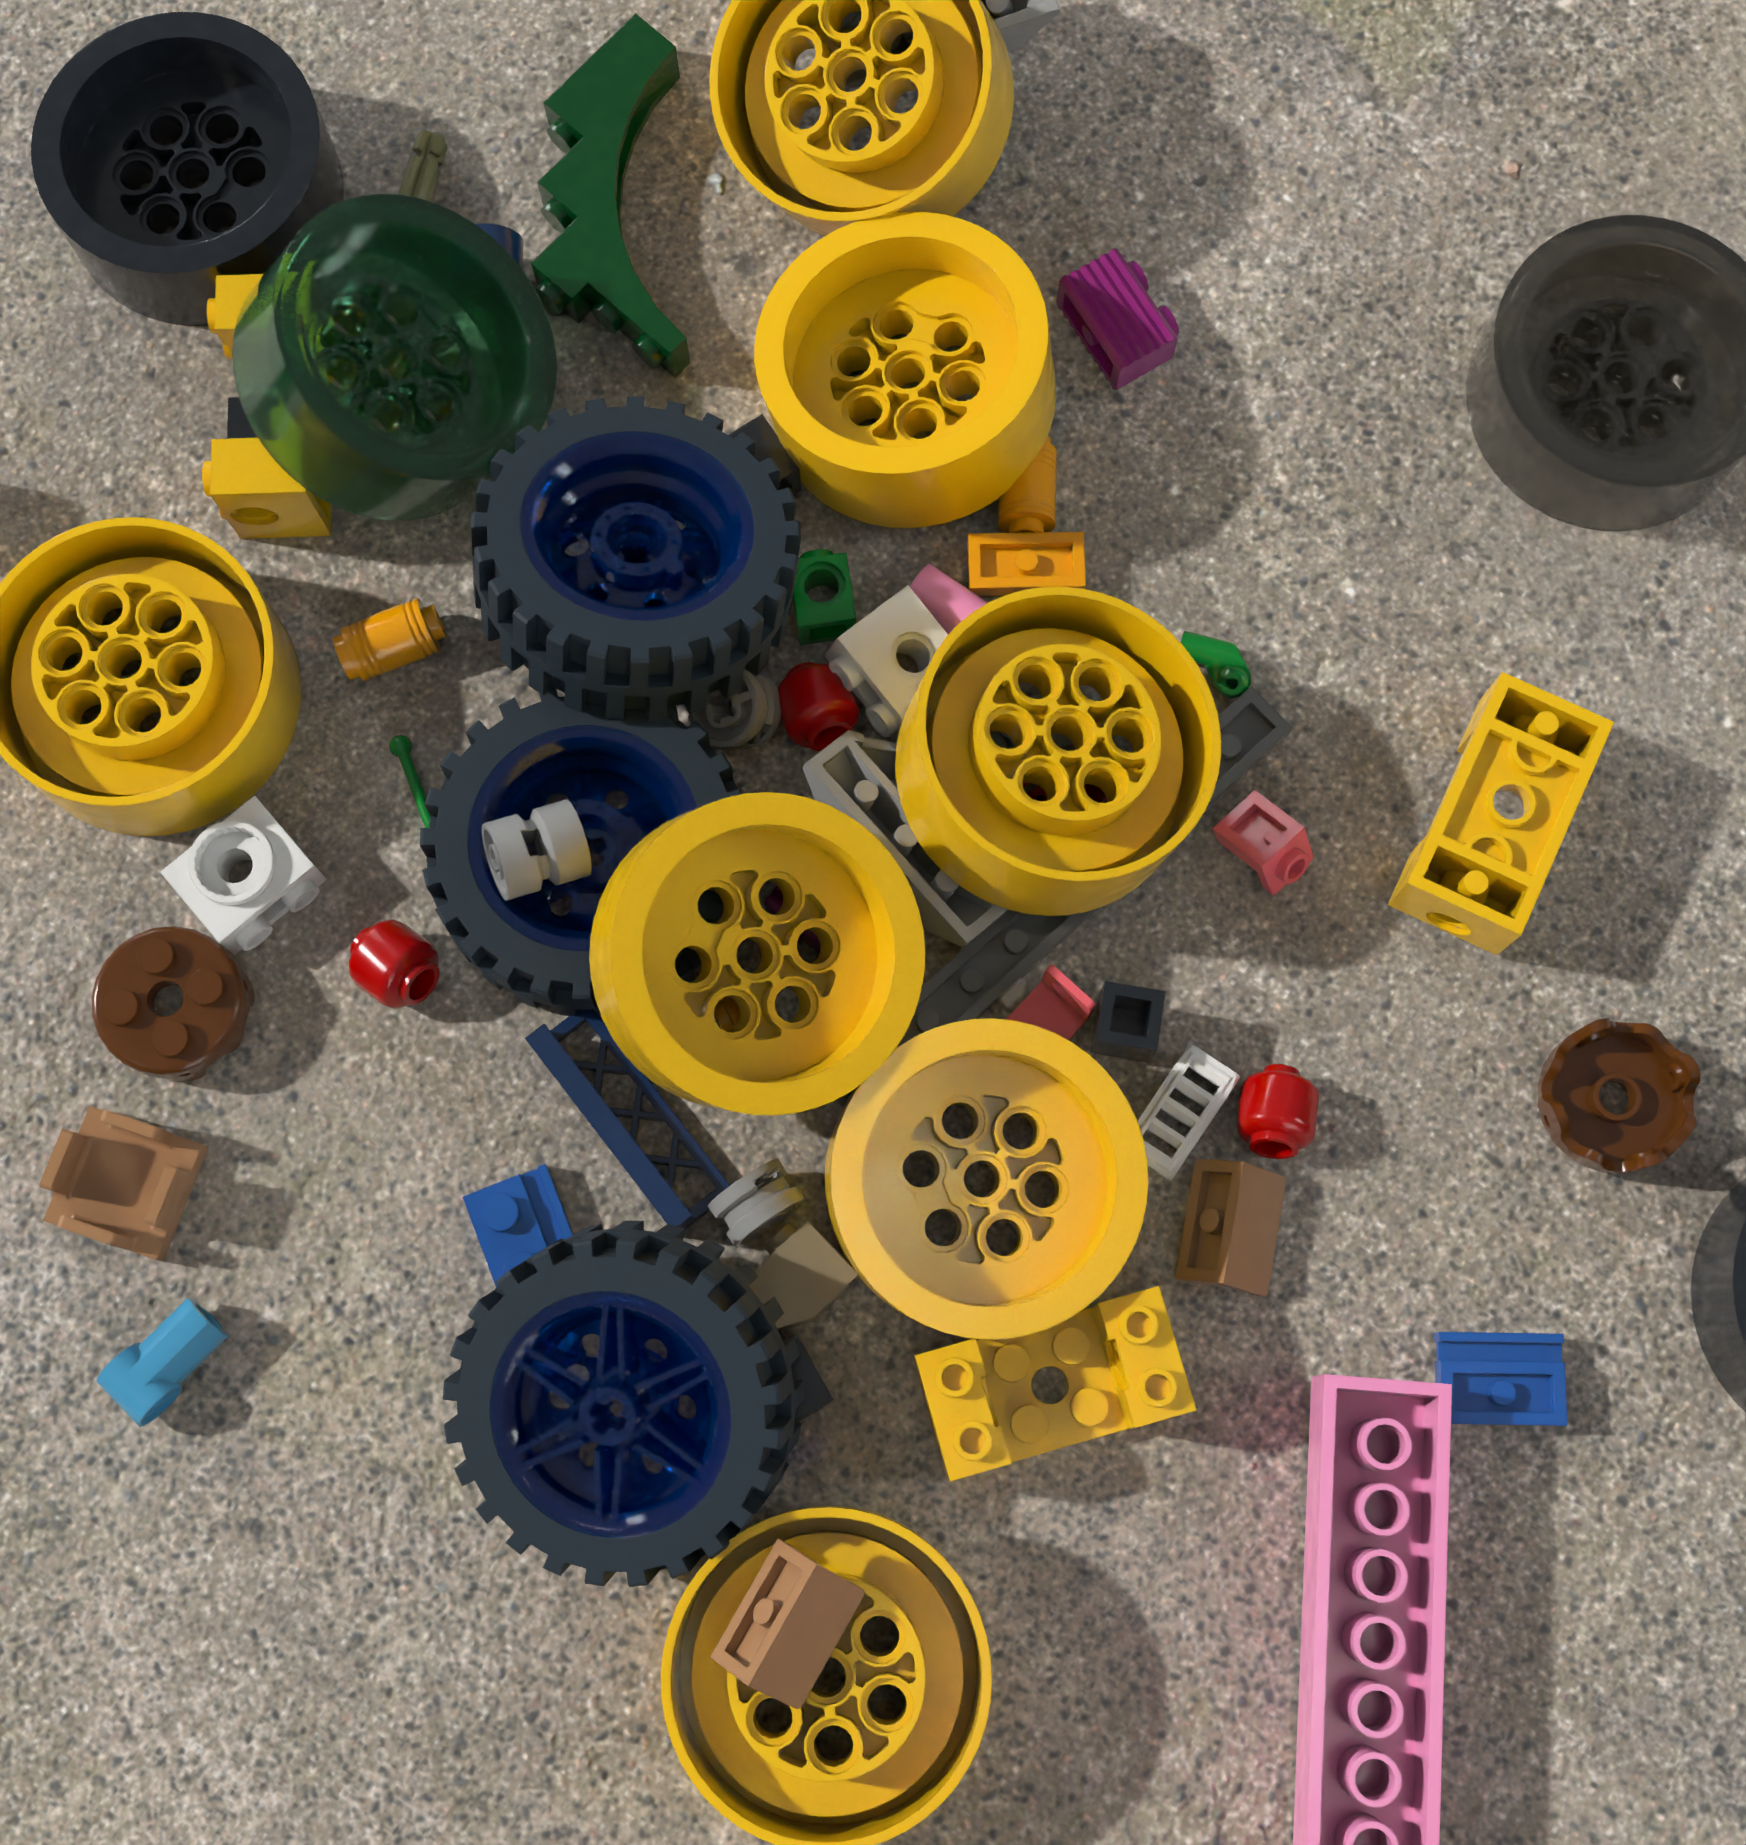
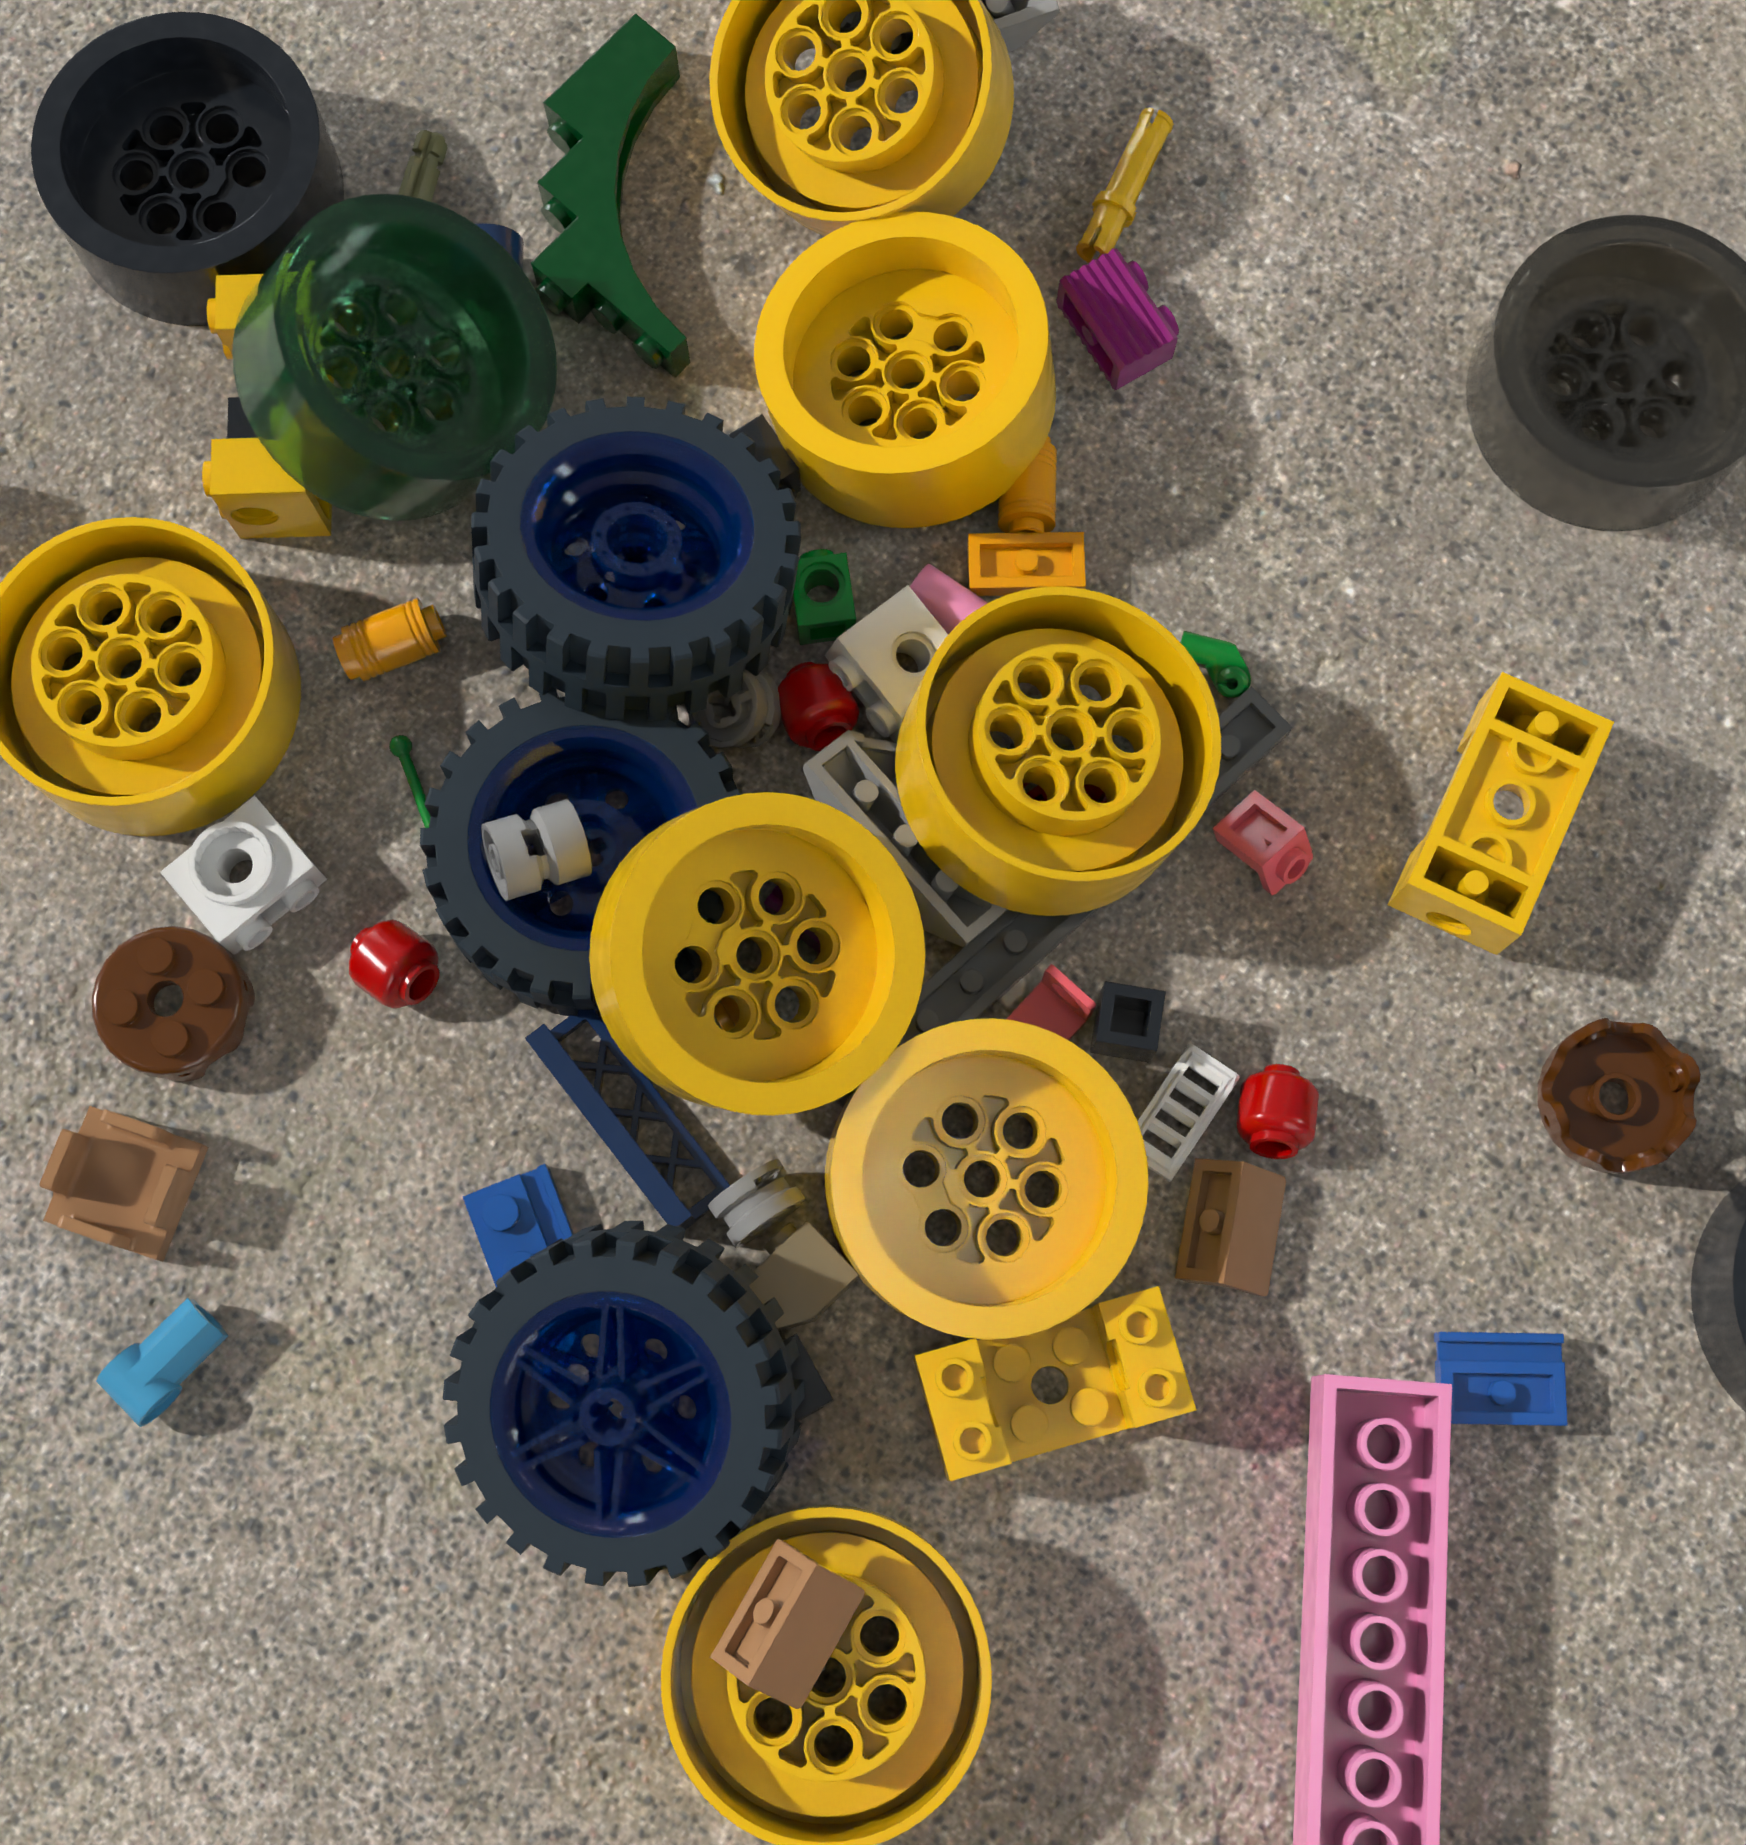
none -> yellow pin [1076,107,1174,263]

